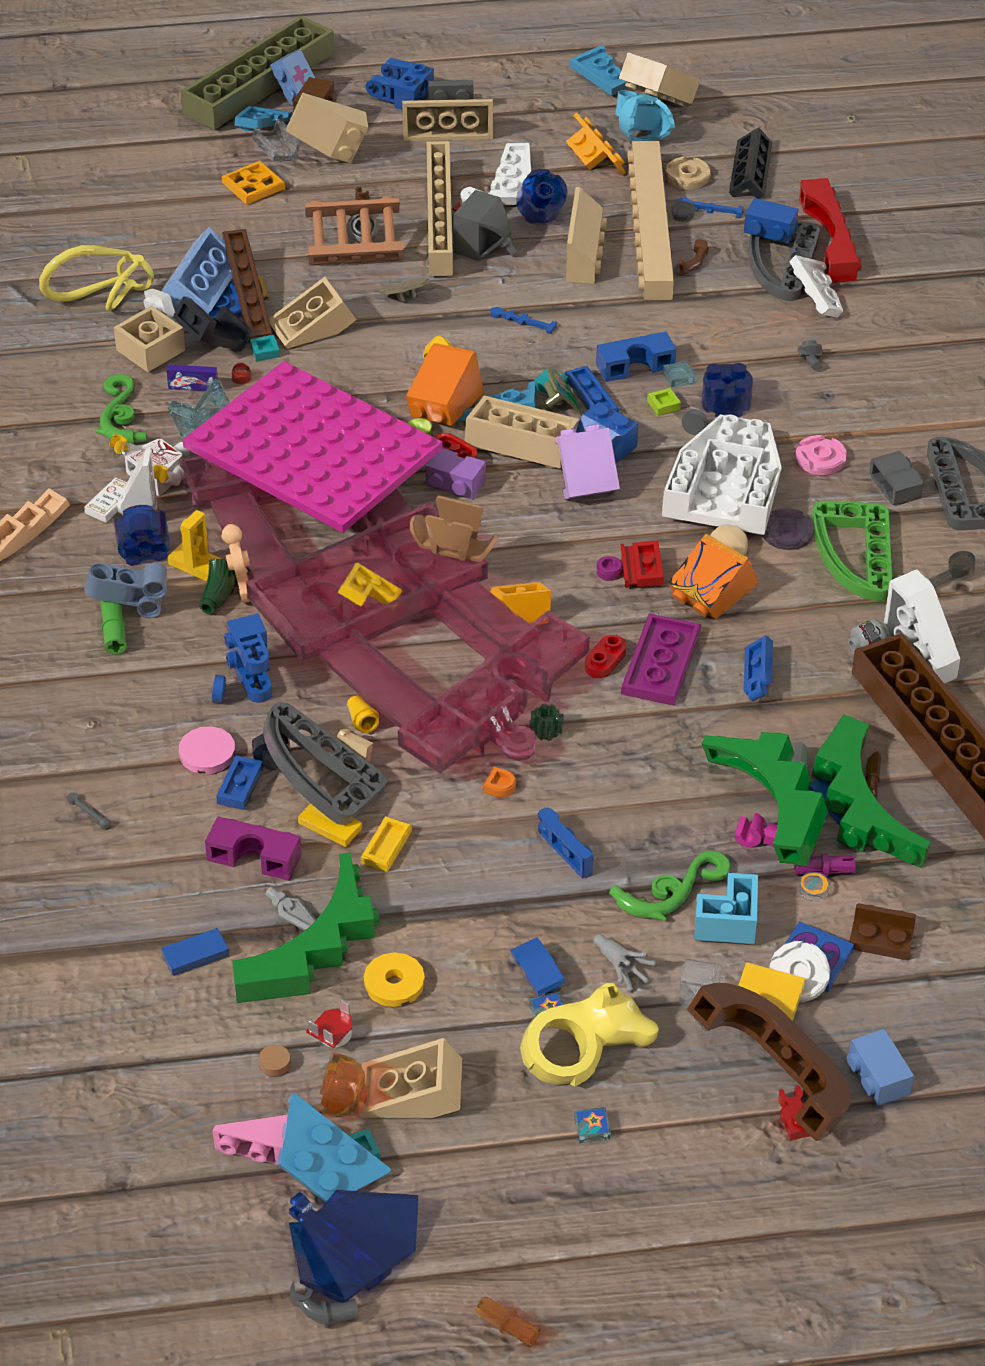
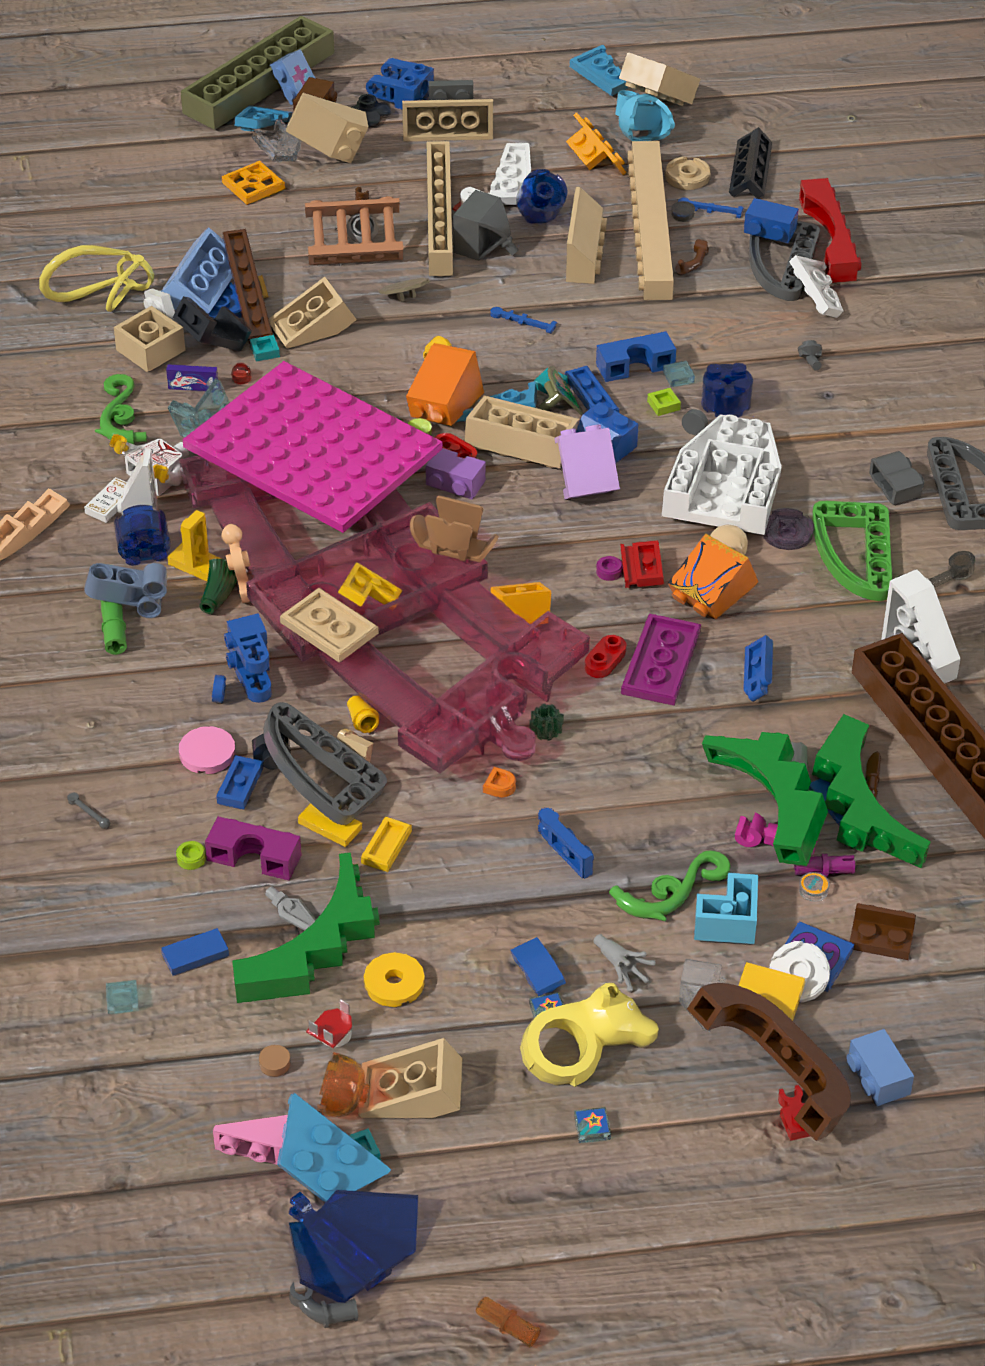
bright pink tile [795,435,847,475] -> none
light grey head [848,619,891,653] -> none
none -> clear light blue tile [106,980,139,1014]
none -> lime tile [176,841,206,870]
none -> tan tile [280,588,378,663]
none -> black plate [351,94,391,127]

